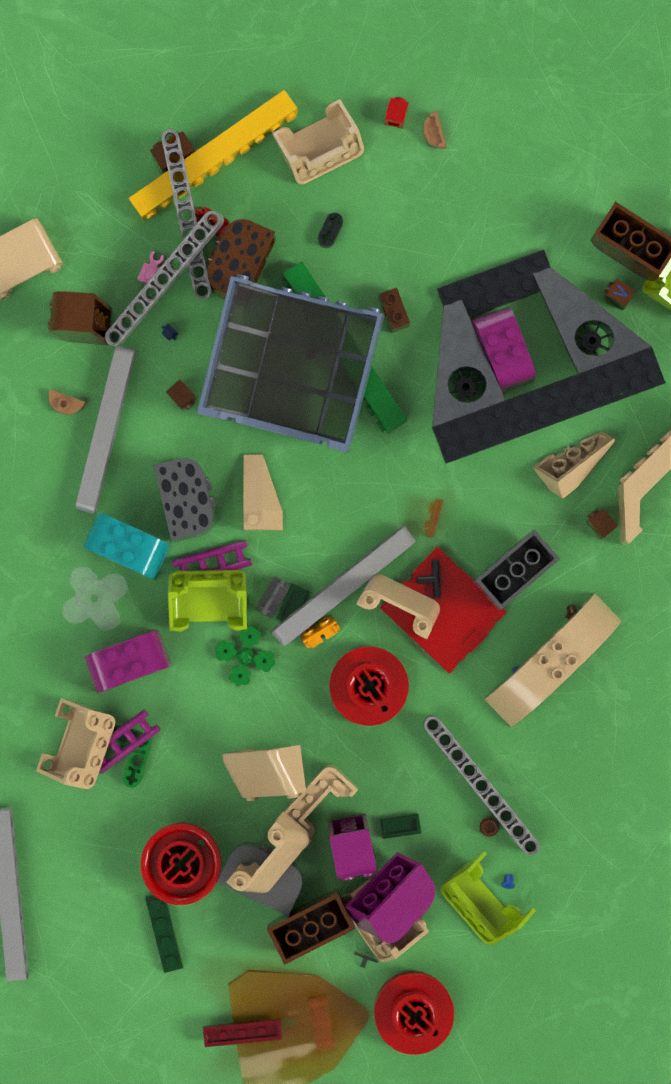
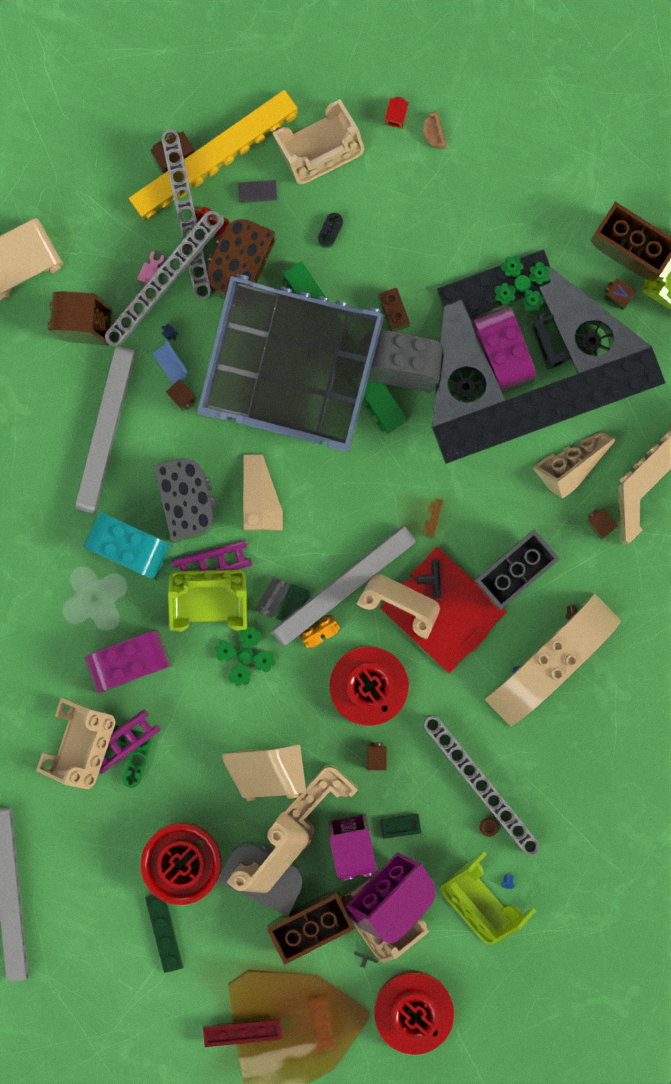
medium nougat plate [48,389,86,415] -> none
none -> medium blue panel [153,341,190,385]
none -> clear purple plate [238,180,277,203]
none -> dark grey brick [357,330,443,393]
none -> reddish brown brick [367,742,387,770]
none -> green plant [495,256,550,311]
none -> black panel [532,313,570,370]

